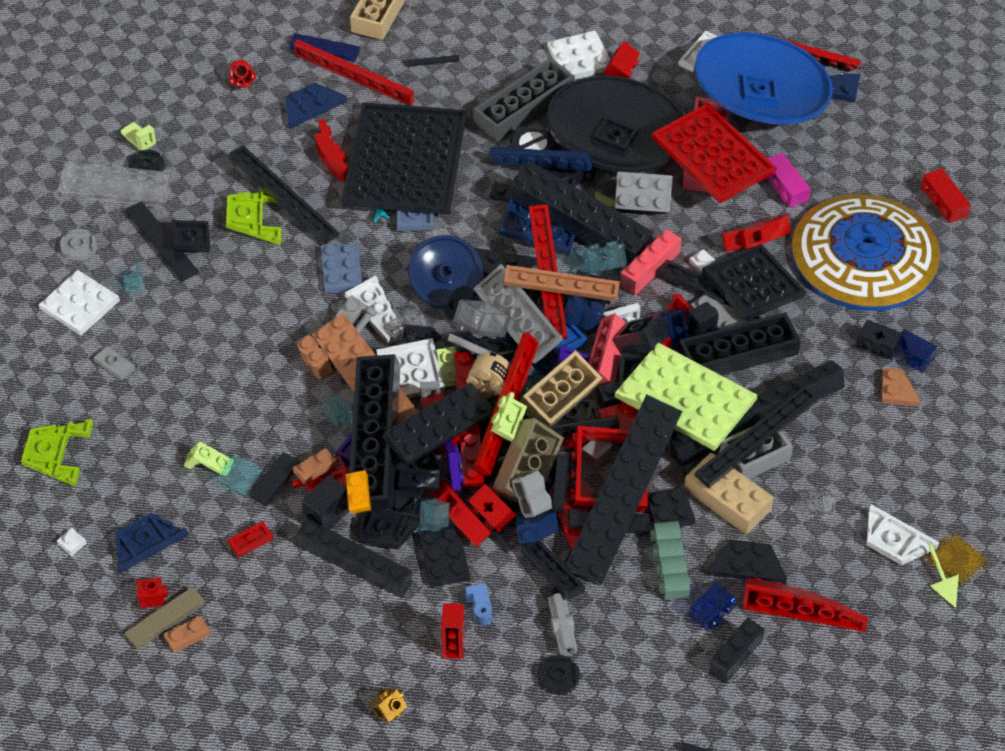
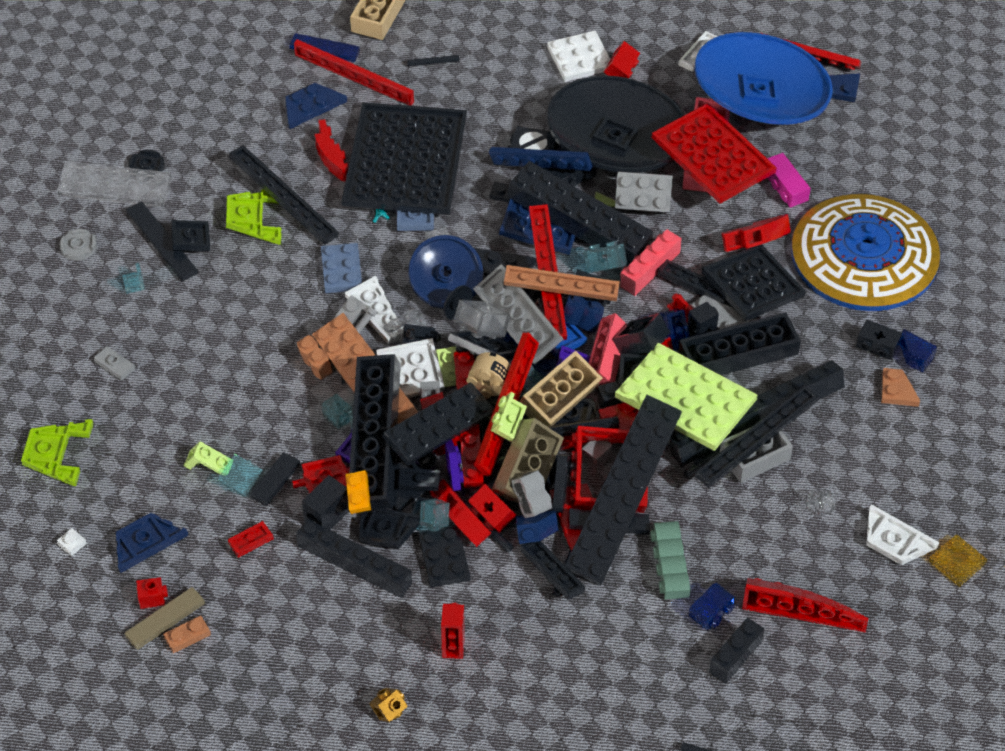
white plate [39,270,120,335] -> none
yellowish green bracket [121,122,156,151] -> none
red head [229,60,256,88] -> none
nougat plate [293,448,337,484] -> none
medium blue leg [465,583,492,626] -> none
dark grey brick [473,58,575,142] -> none
black tile [538,655,580,696] -> none
light grey piece [548,593,577,656] -> none
white plate [603,303,640,323] -> none
black plate [647,487,695,527] -> none
tan brick [684,453,774,535] -> none
white plate [689,250,716,274] -> none
black wing [707,539,787,585] -> none
red brick [921,168,971,224] -> none
yellowish green piece [929,545,959,608] -> none

